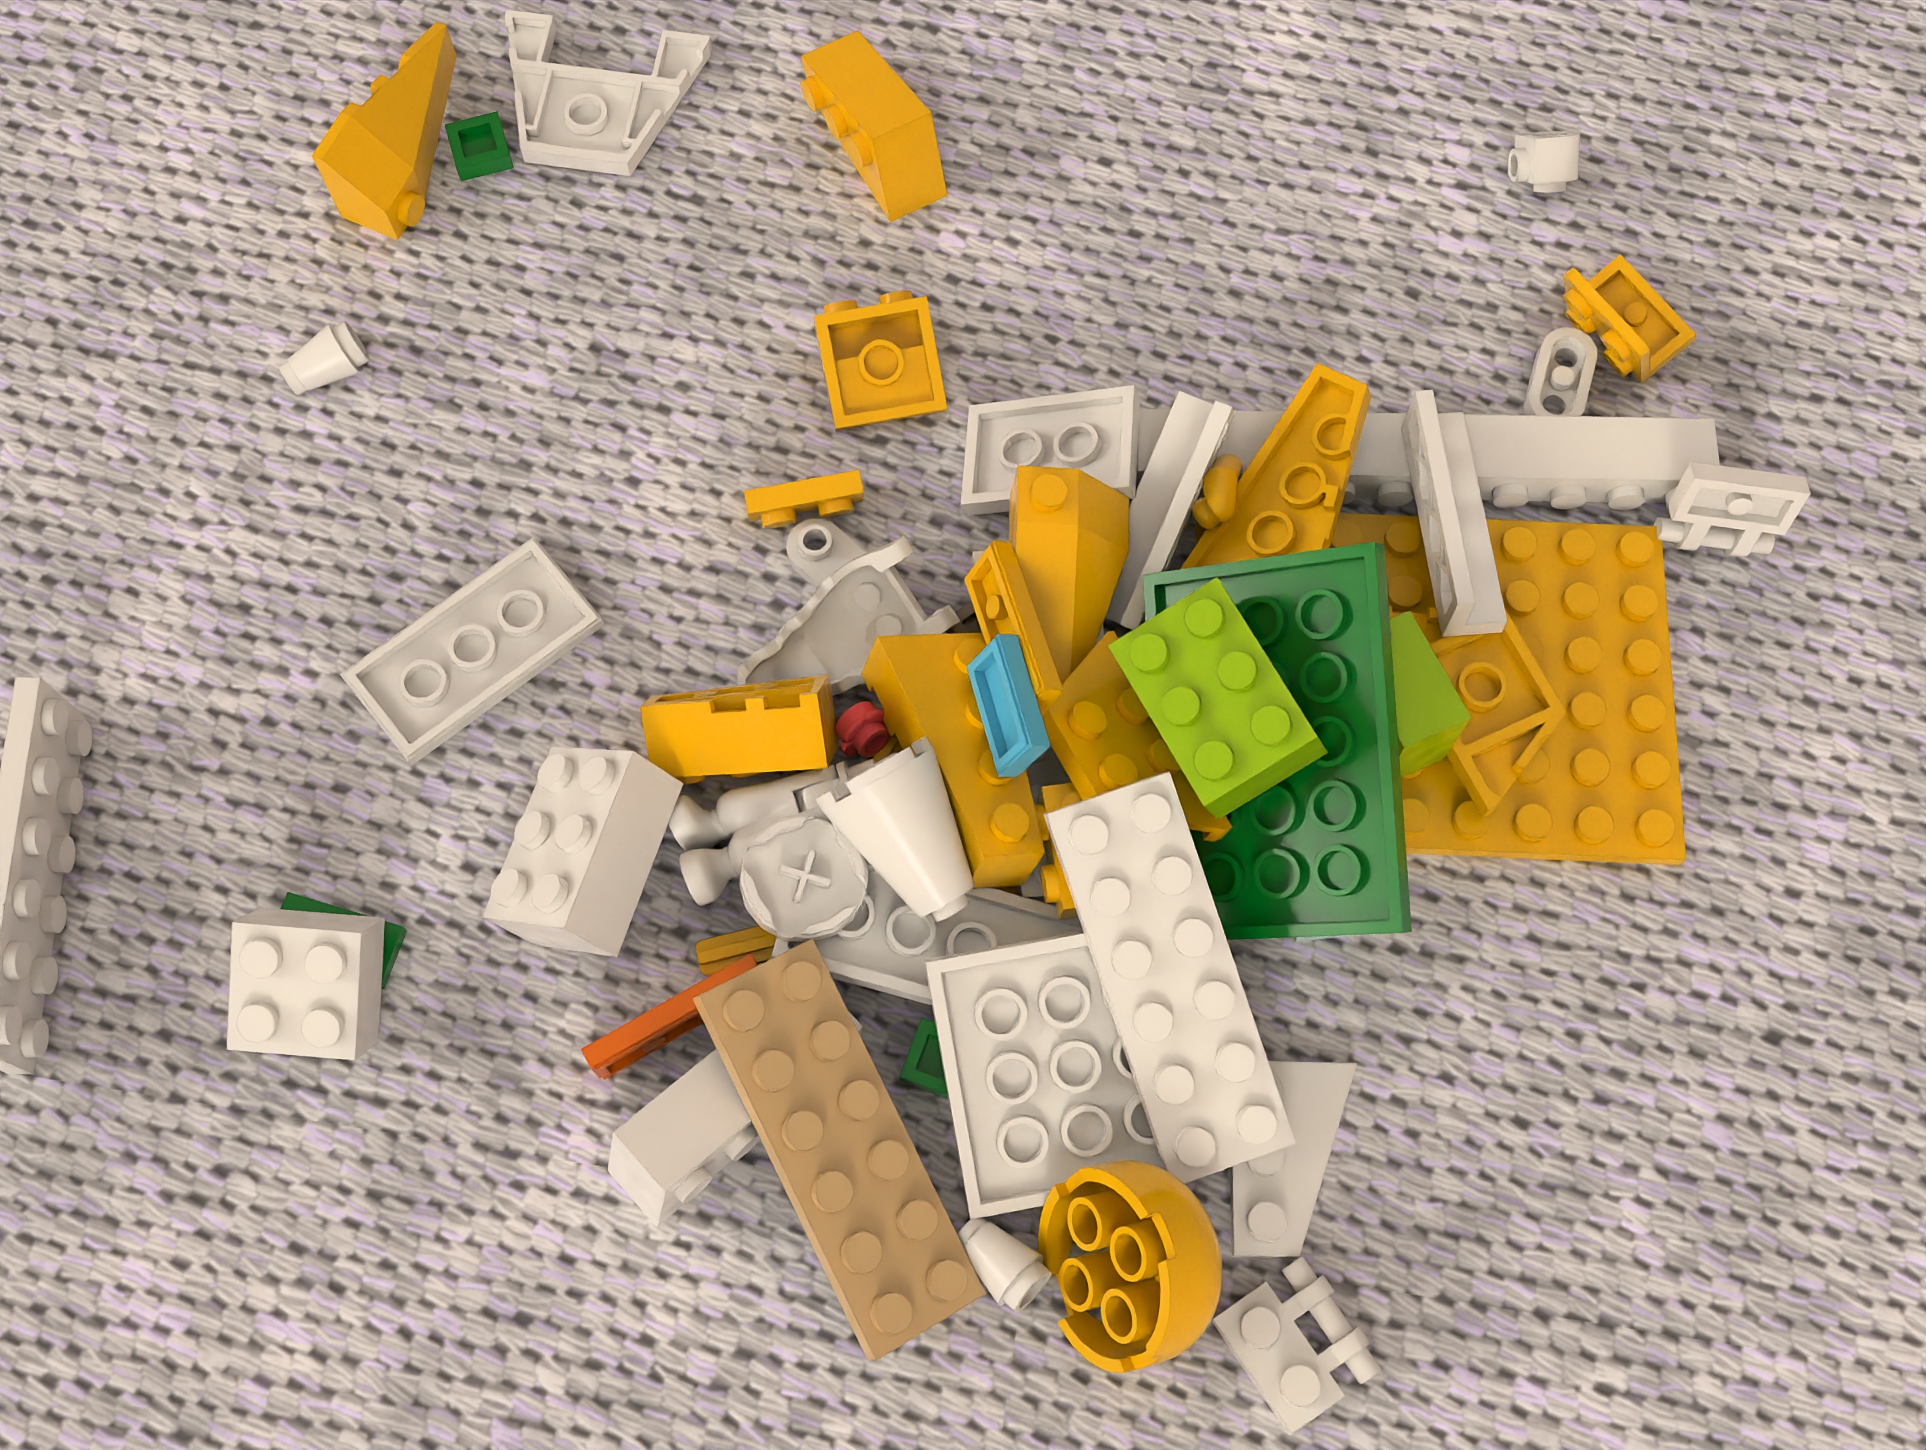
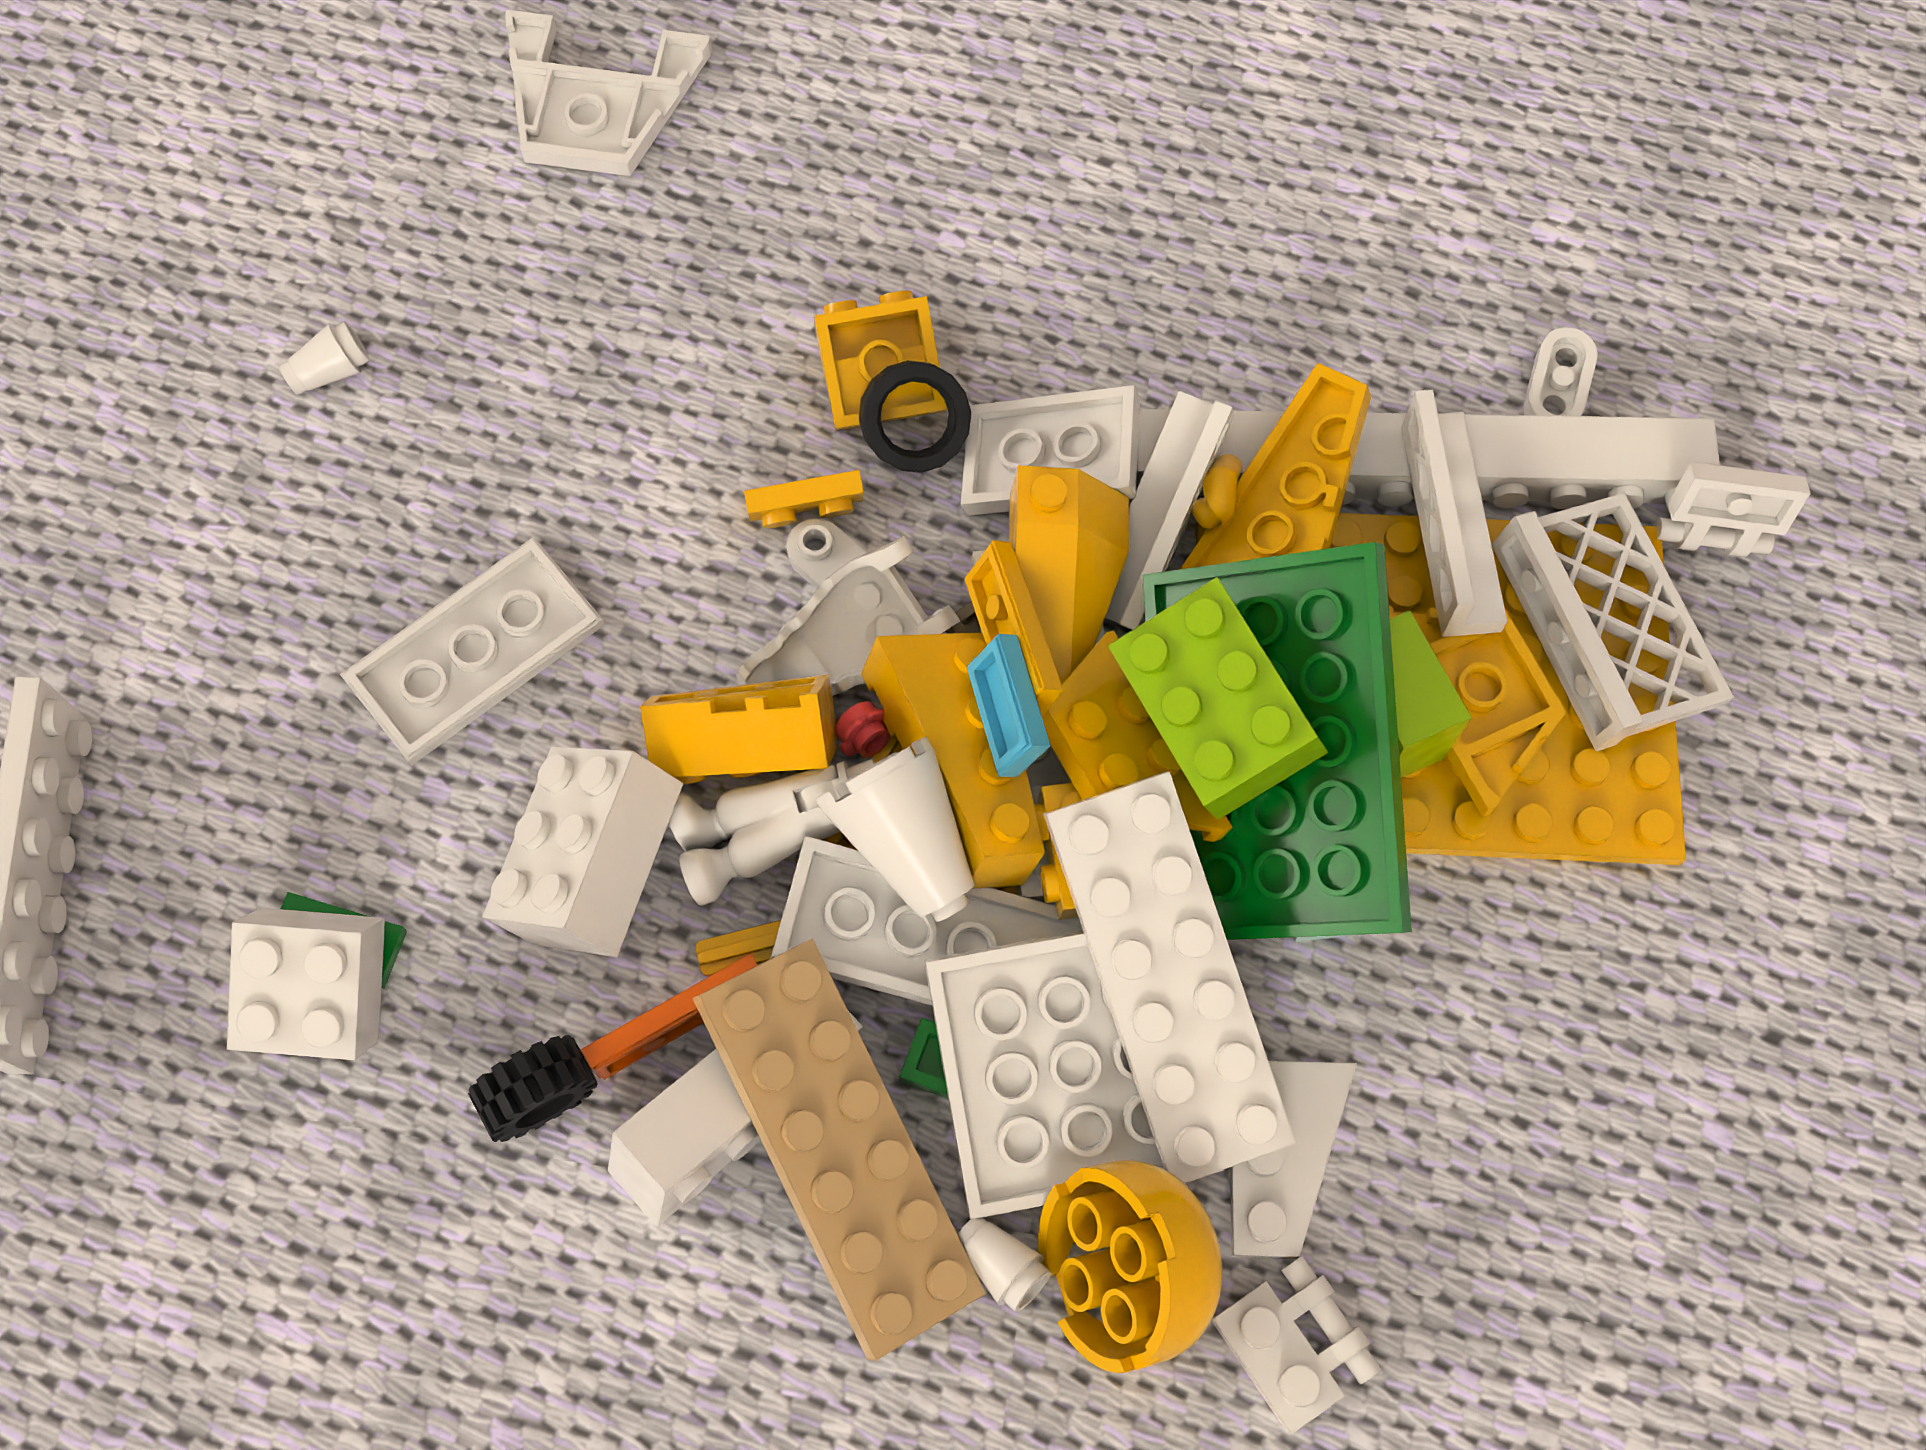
yellow wedge [312,22,457,240] -> none
green plate [445,111,514,181] -> none
white tile [739,813,869,943] -> none
yellow wedge [800,30,947,222] -> none
white plate [1508,131,1580,193] -> none
yellow bracket [1562,254,1696,383] -> none
none -> black tyre [468,1035,598,1142]
none -> black tyre [859,360,971,473]
none -> white fence [1491,493,1734,752]

